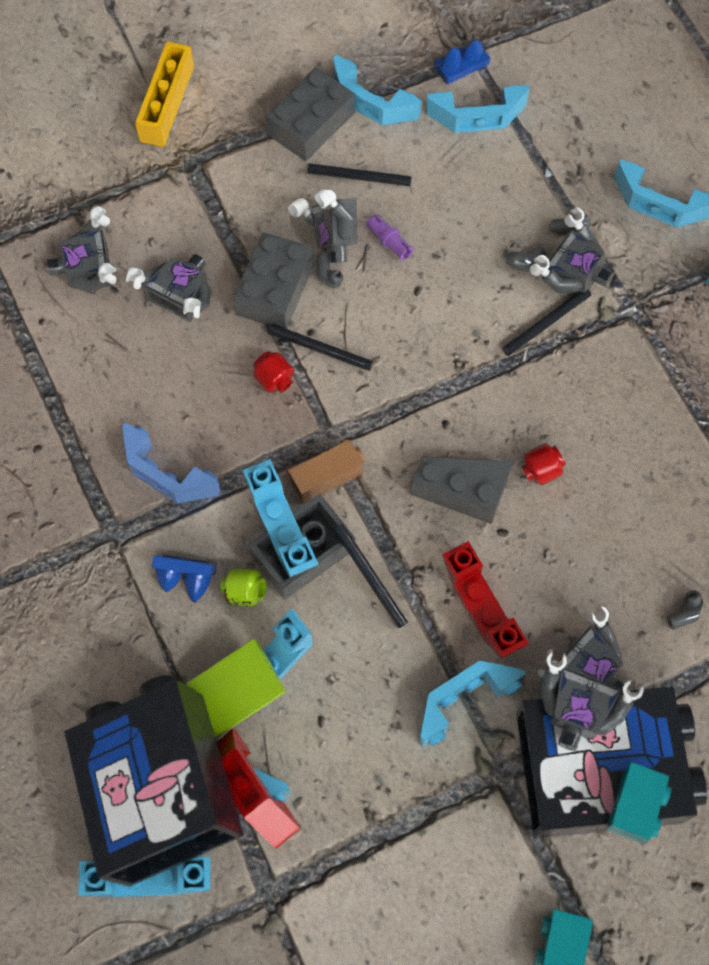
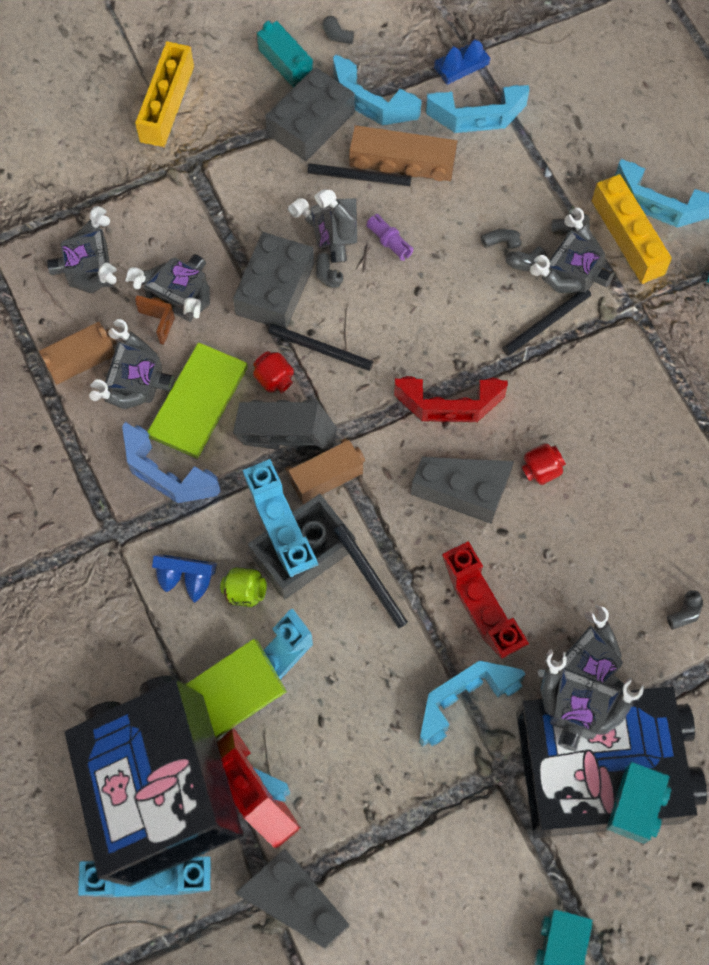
none -> medium nougat brick [39,322,116,385]
none -> torso [89,319,174,409]
none -> dark orange bracket [135,295,175,345]
none -> lime tile [148,342,248,459]
none -> dark grey wedge [233,400,337,454]
none -> dark grey wedge [235,849,350,950]
none -> teal brick [257,21,313,88]
none -> dark grey arm [322,16,354,44]
none -> medium nougat brick [349,125,458,181]
none -> red slope [394,376,508,422]
none -> dark grey arm [481,228,522,249]
none -> yellow brick [592,174,672,284]

